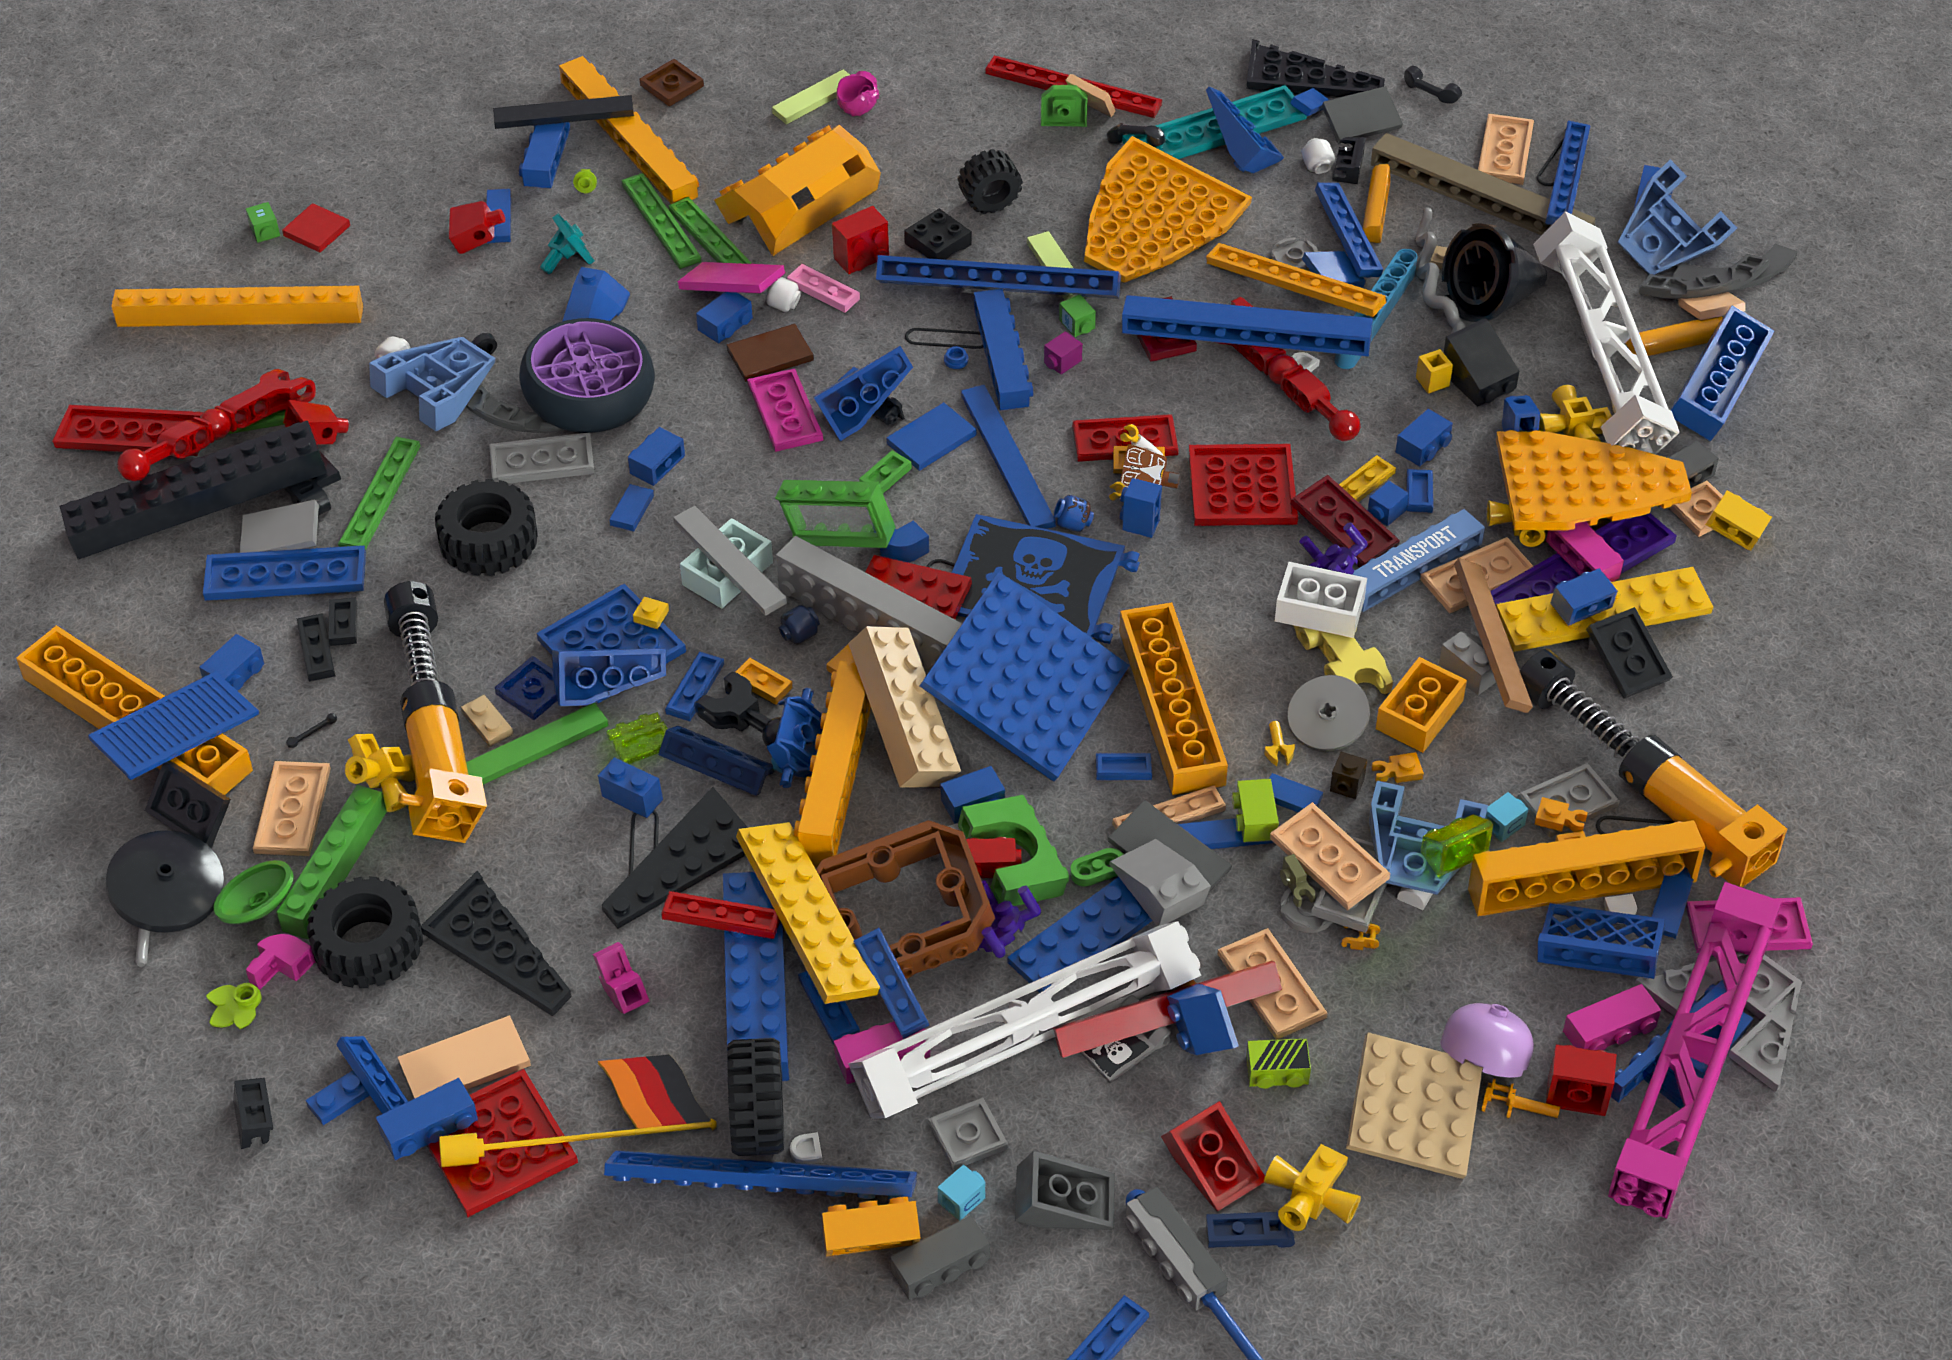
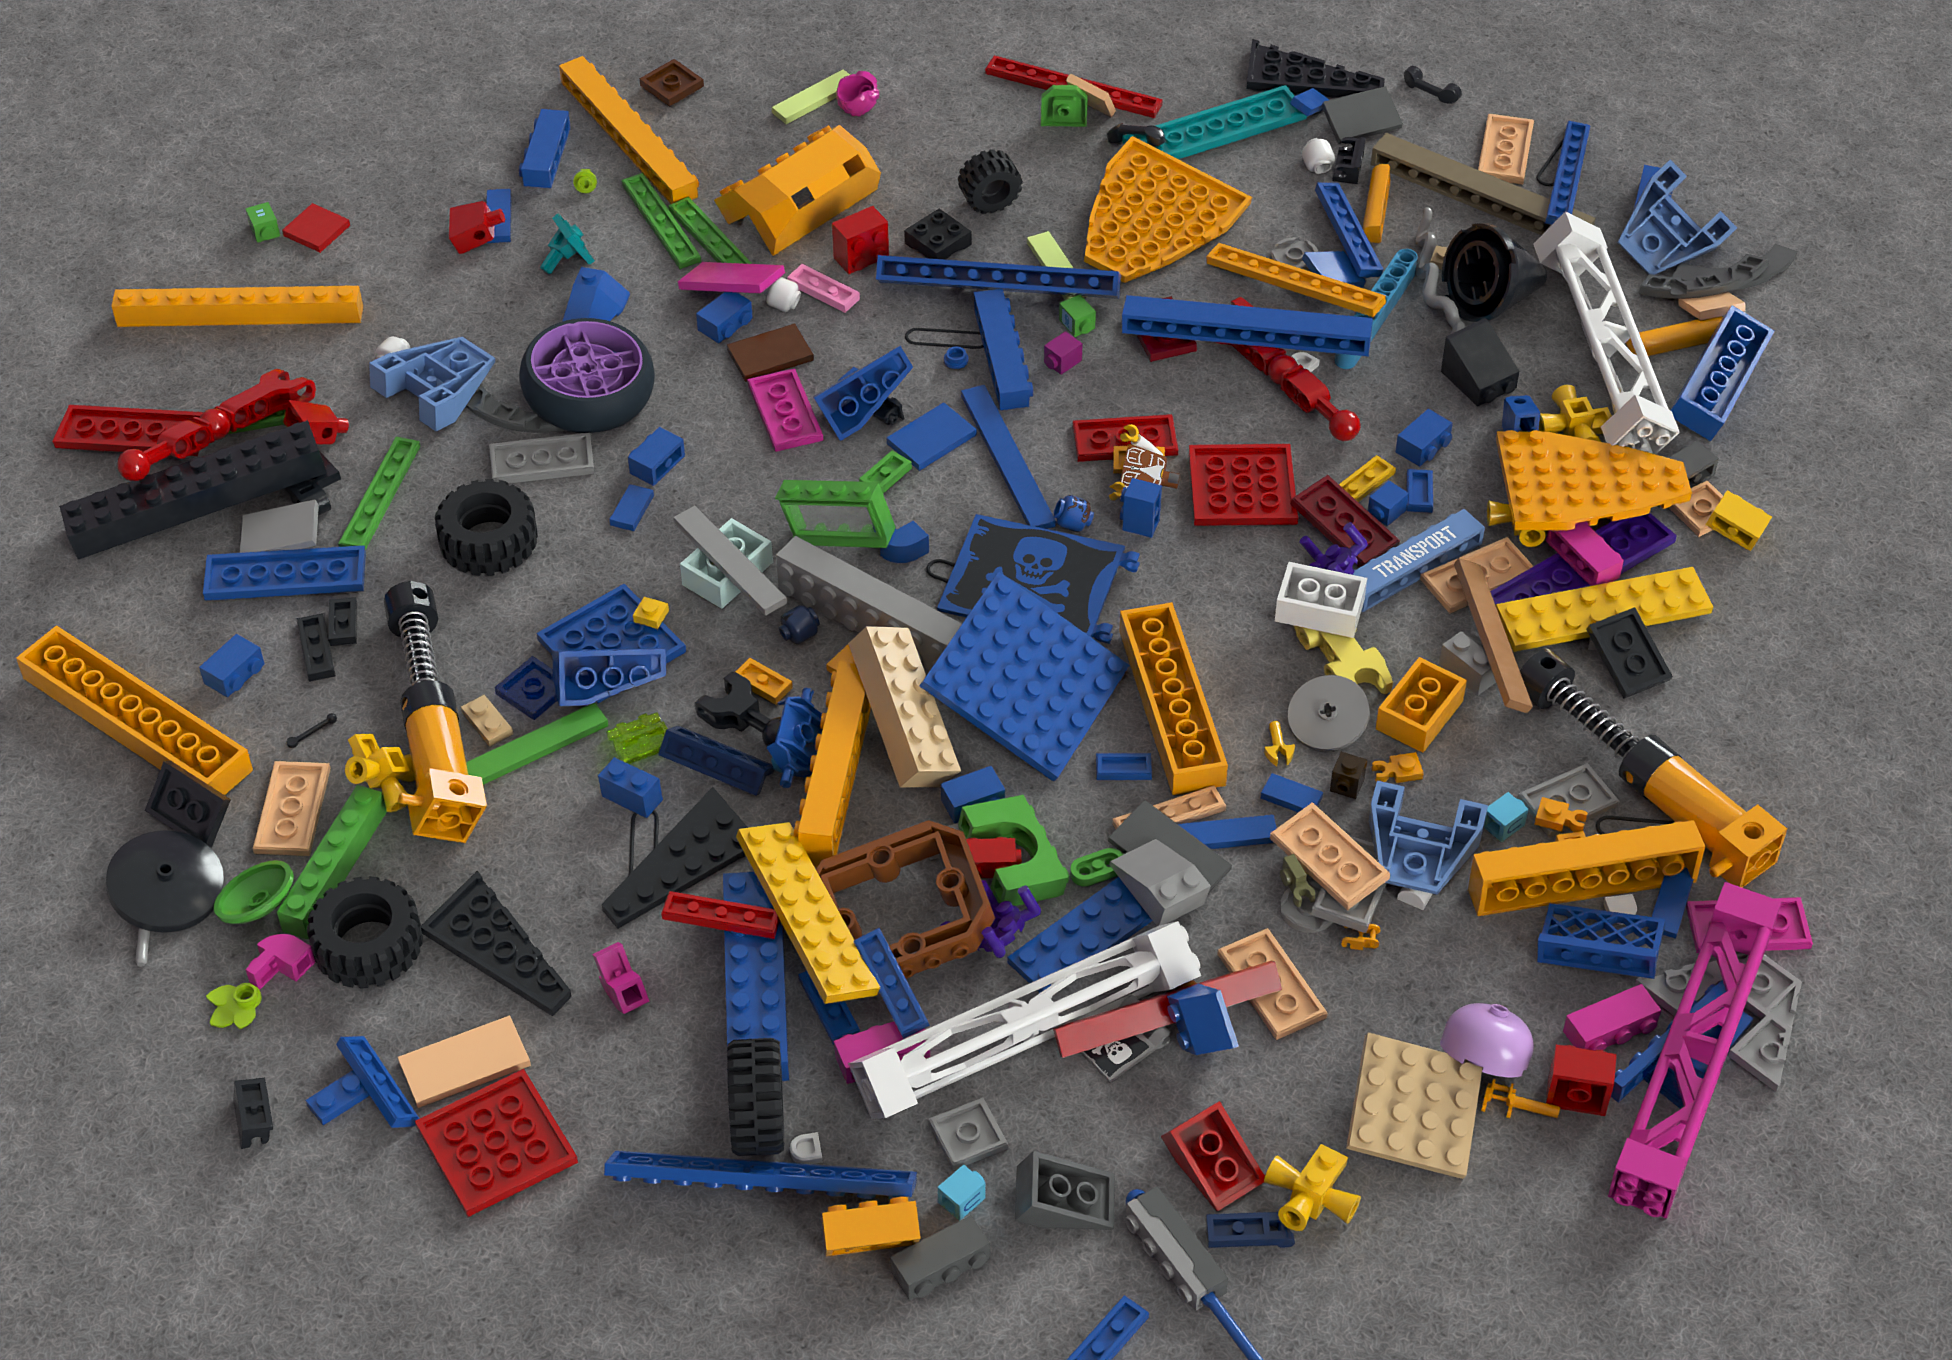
blue window [88,671,259,780] -> none
blue brick [376,1078,478,1160] -> none
flag [439,1054,717,1167] -> none
black tile [472,333,497,355] -> none
black tile [493,95,634,129] -> none
blue tile [665,651,724,721] -> none
red plate [865,555,972,620] -> none
blue wedge [1206,87,1284,173] -> none
lime brick [1232,779,1279,842] -> none
lime brick [1246,1039,1311,1089] -> none
yellow brick [1416,349,1453,394] -> none
clear neon green slope [1421,815,1493,877] -> none
blue brick [1550,568,1618,626] -> none

